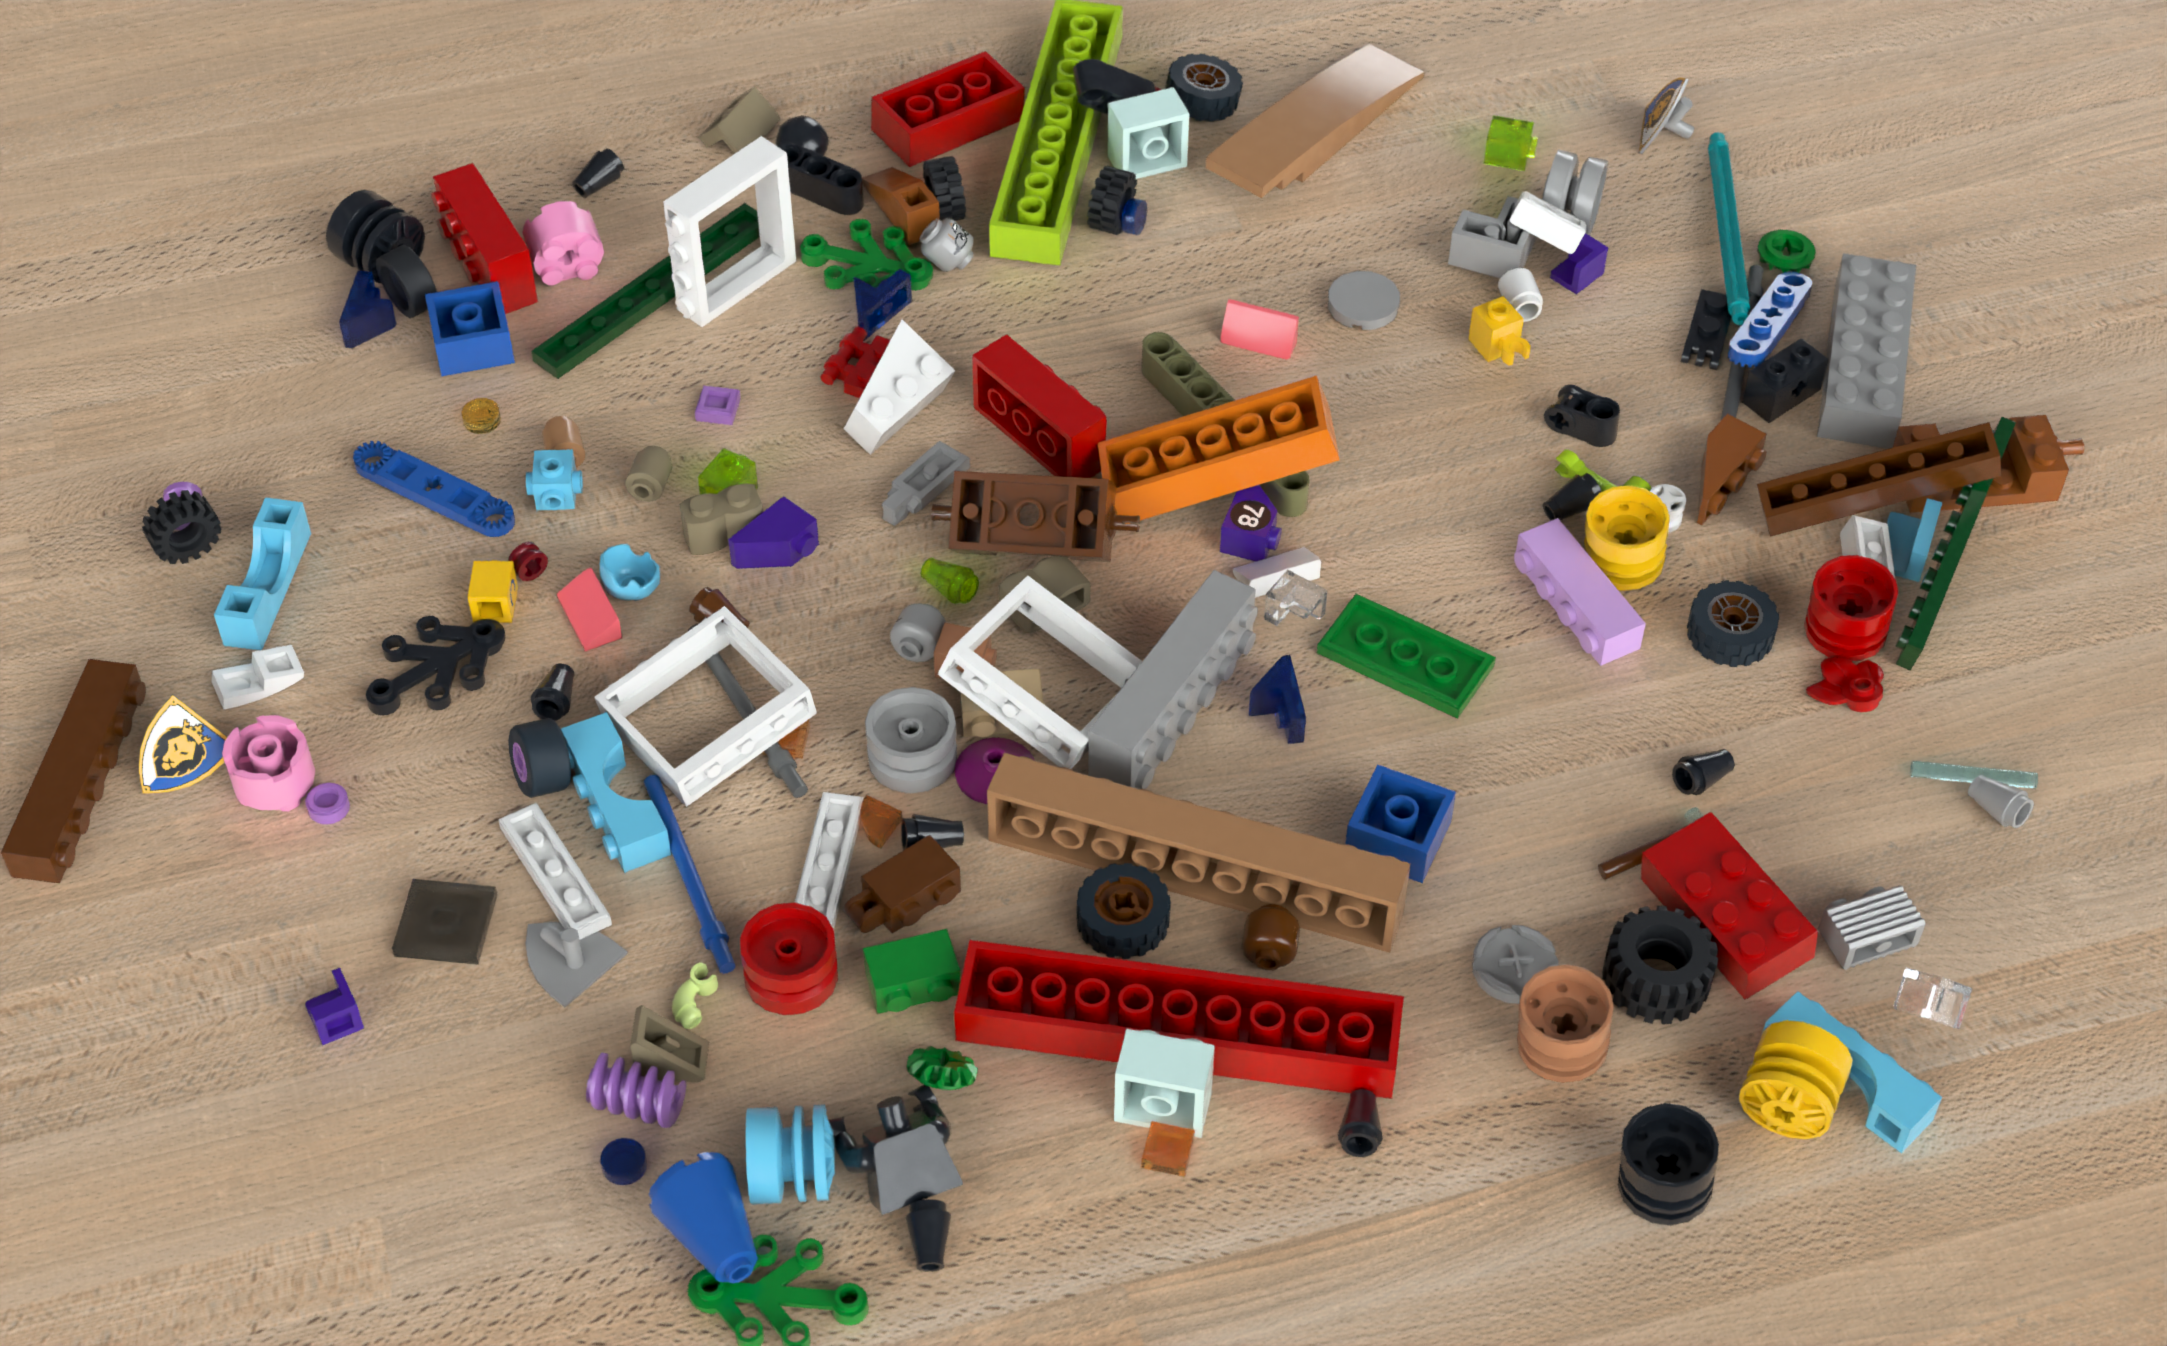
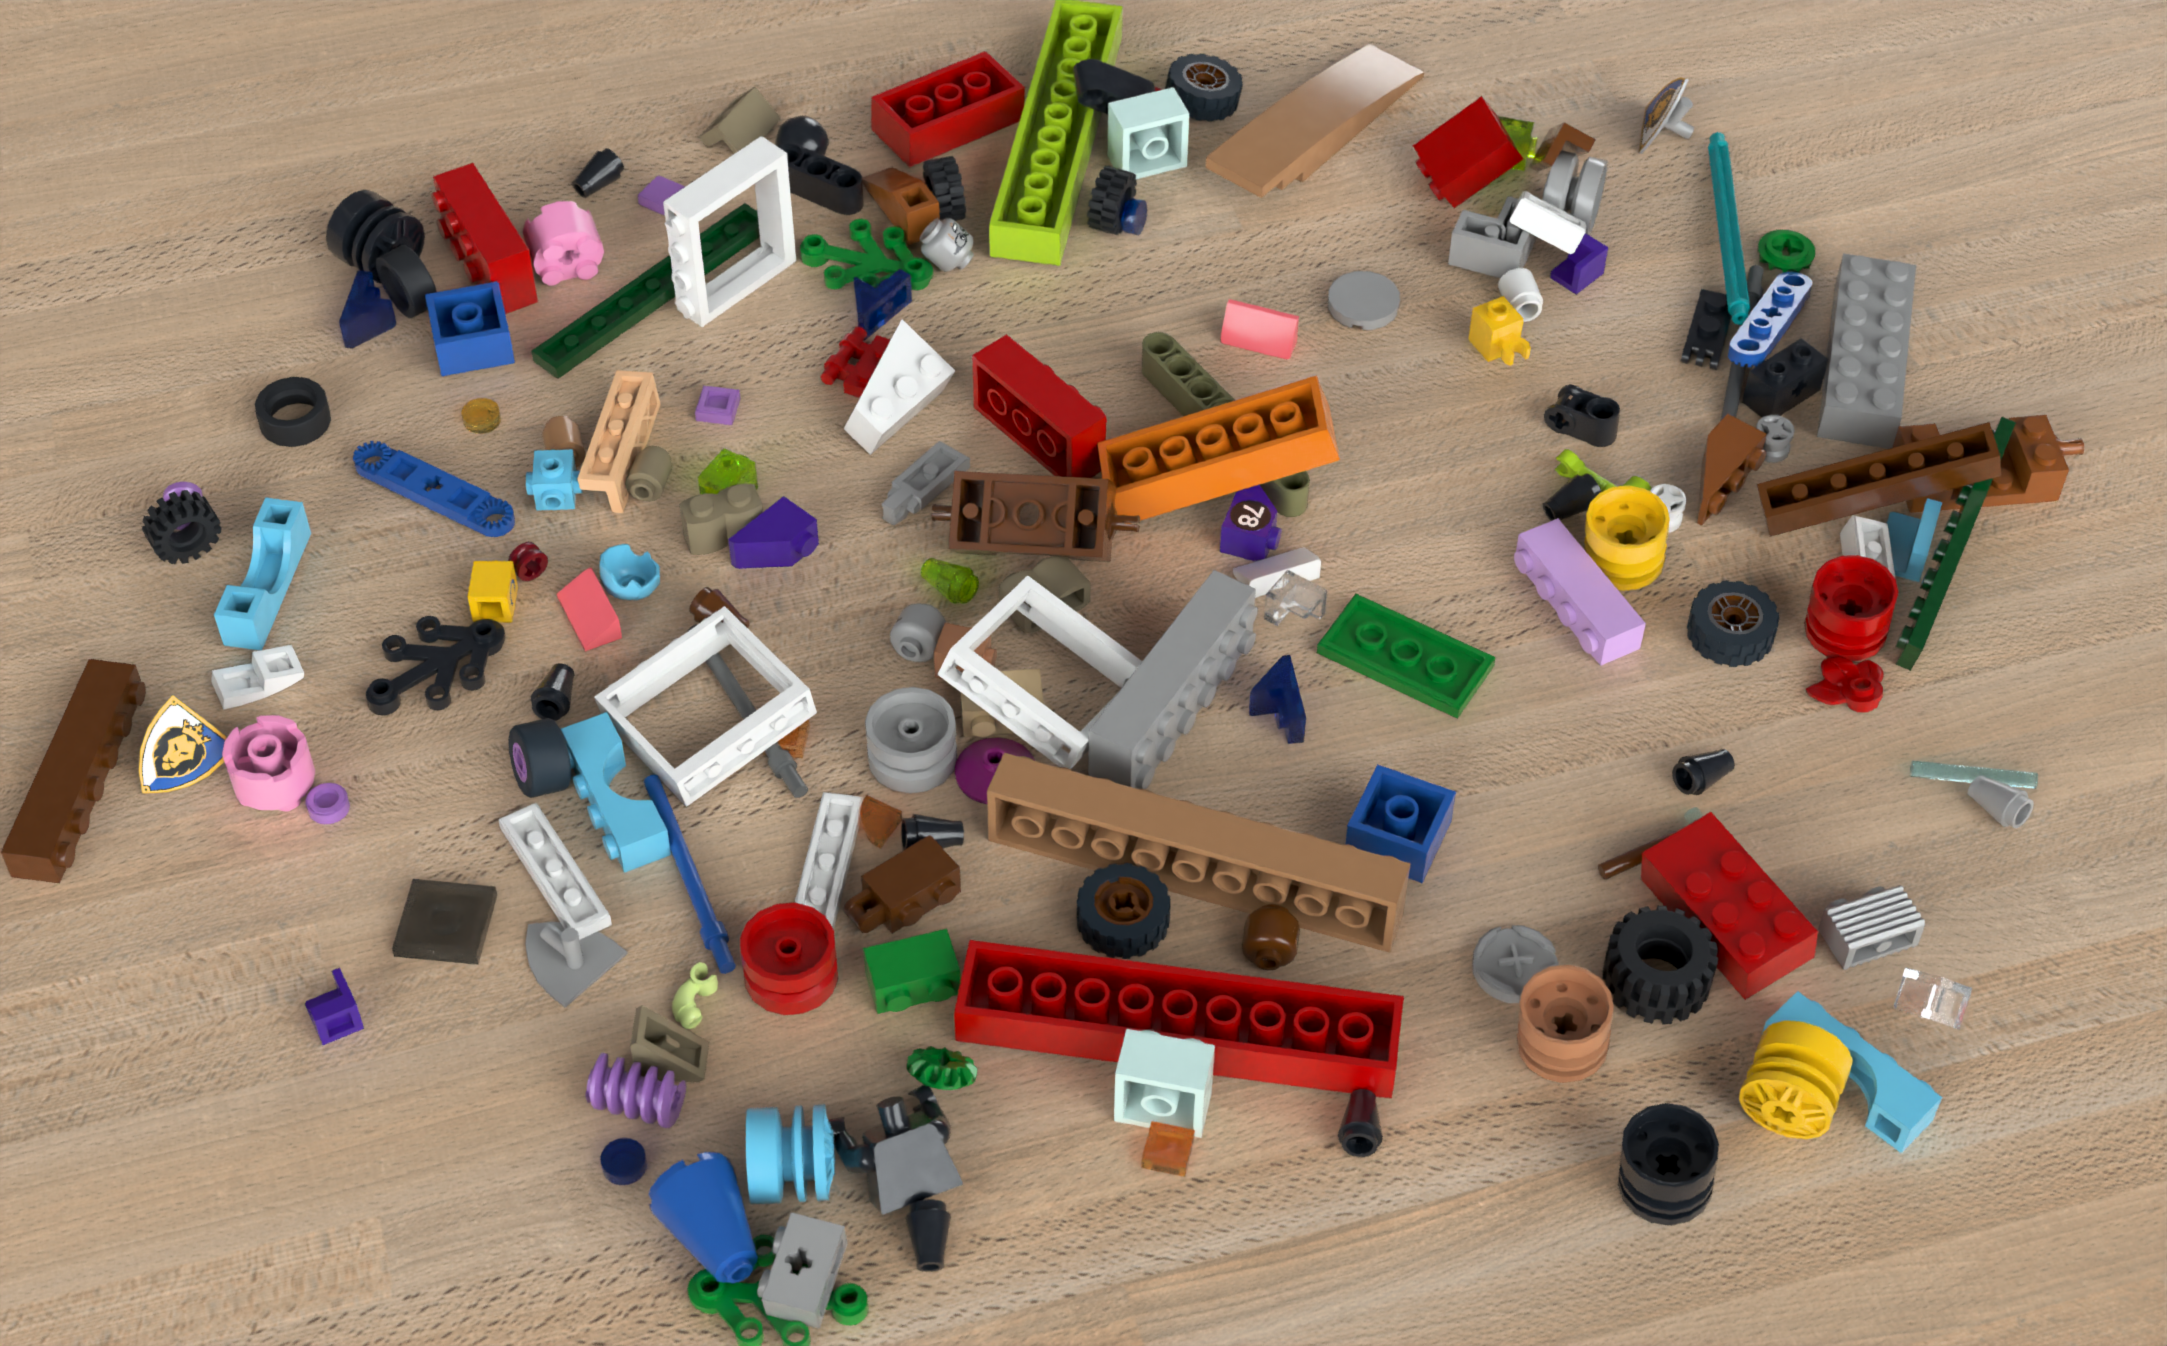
none -> black tyre [255,377,331,447]
none -> light nougat fence [577,370,661,513]
none -> medium lavender tile [637,175,685,216]
none -> light grey brick [758,1212,848,1329]
none -> red brick [1413,96,1524,208]
none -> reddish brown fence [1529,122,1596,172]
none -> light grey wheel [1756,415,1795,463]

